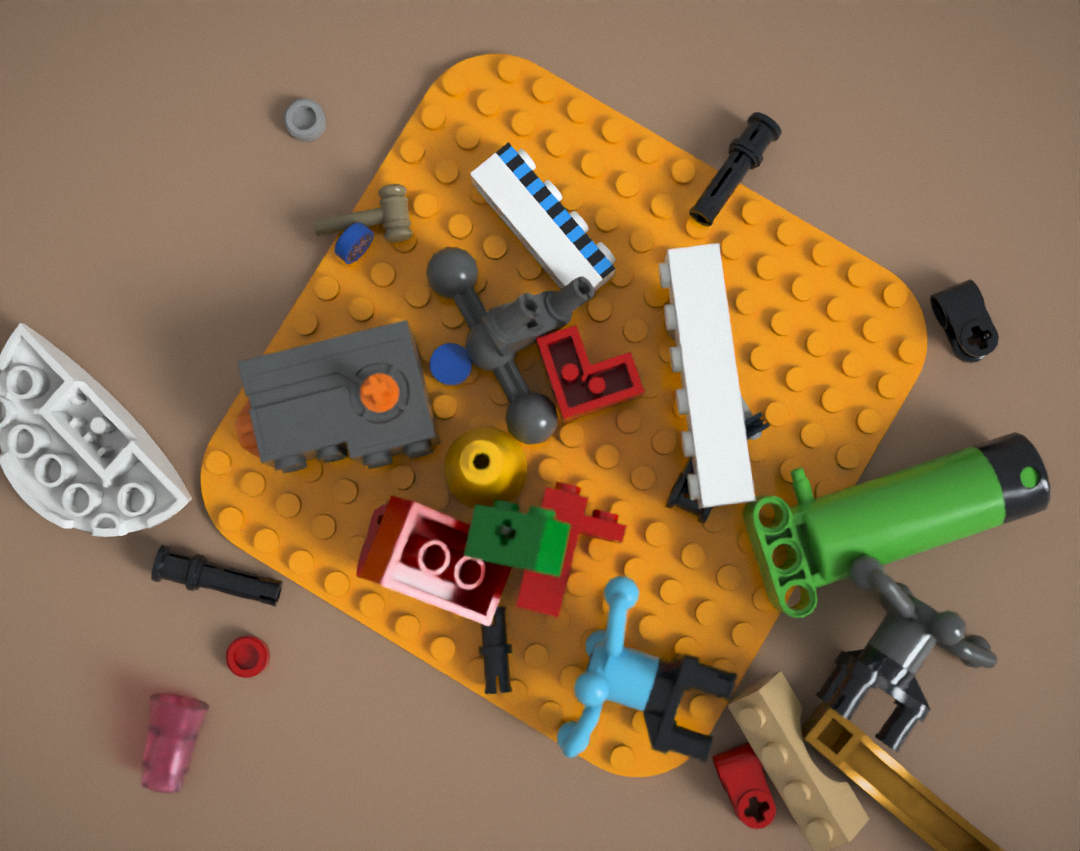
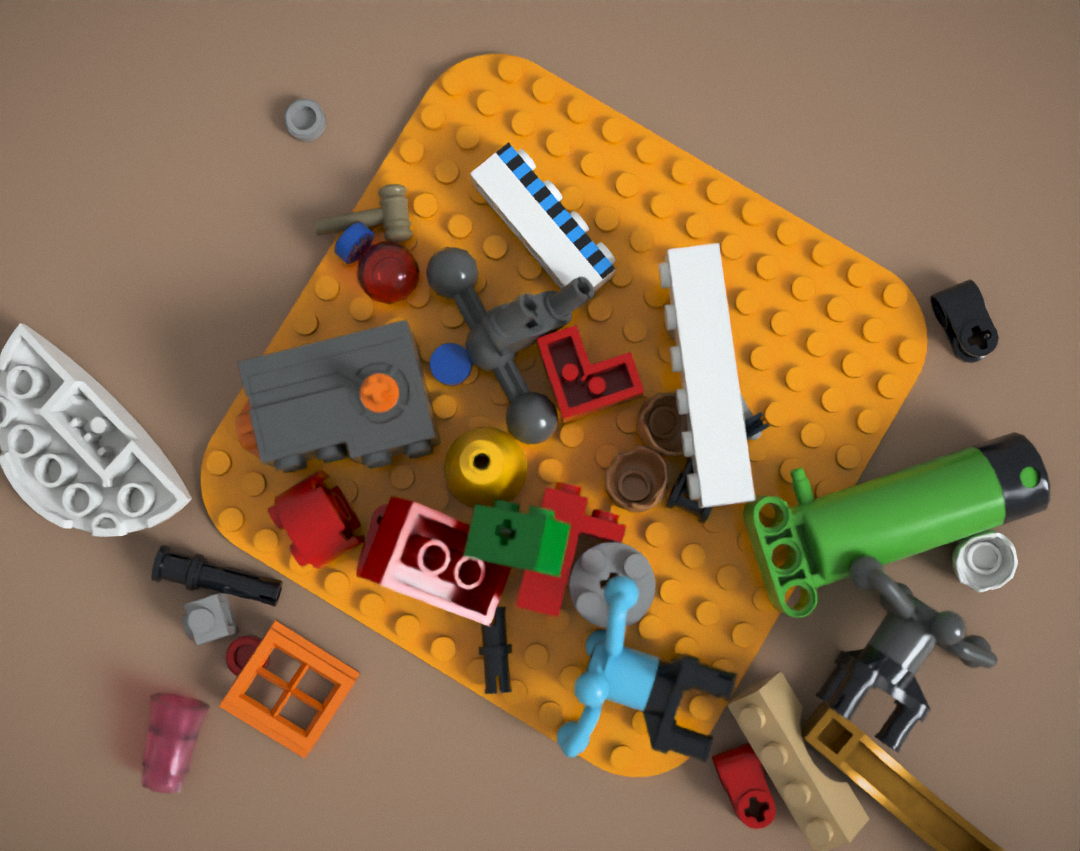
black pin [689,112,782,227] -> none
none -> light grey brick [182,593,239,646]
none -> orange piece [219,619,360,759]
none -> red brick [268,470,365,569]
none -> clear red hair [356,241,420,305]
none -> light grey brick [569,542,655,628]
none -> medium nougat hair [605,445,669,513]
none -> medium nougat hair [637,393,688,456]
none -> white hair [952,529,1018,592]

